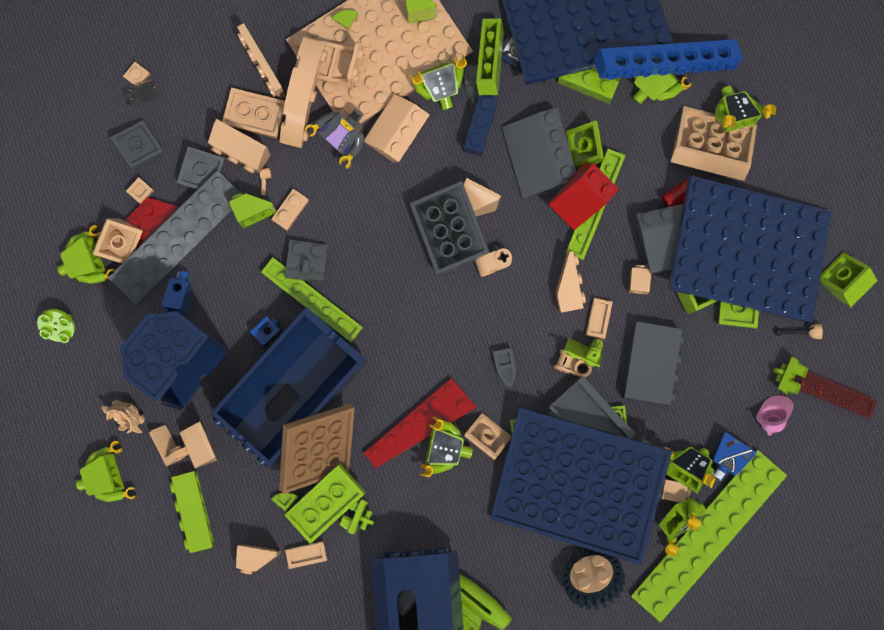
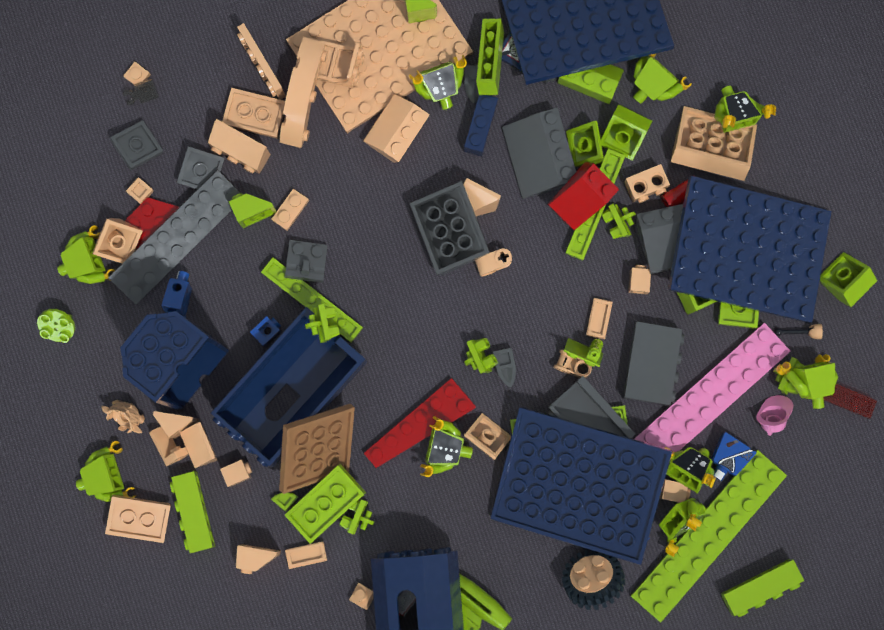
light nougat hand [260,168,272,195] -> none
dark grey torso [305,108,364,169] -> none
lime tile [332,10,359,30] -> none
light nougat slope [556,250,586,313] -> none
blue brick [594,39,743,80] -> none
none -> light nougat plate [105,495,171,543]
none -> light nougat slope [153,411,199,439]
none -> light nougat brick [220,460,252,487]
none -> lime hips [305,304,340,343]
none -> light nougat plate [349,583,374,610]
none -> lime hips [464,338,498,374]
none -> lime slope [601,104,652,161]
none -> lime hips [602,204,636,239]
none -> light nougat brick [624,164,670,203]
none -> bright pink plate [634,323,791,452]
none -> lime brick [720,559,804,617]
none -> lime torso [776,354,838,409]

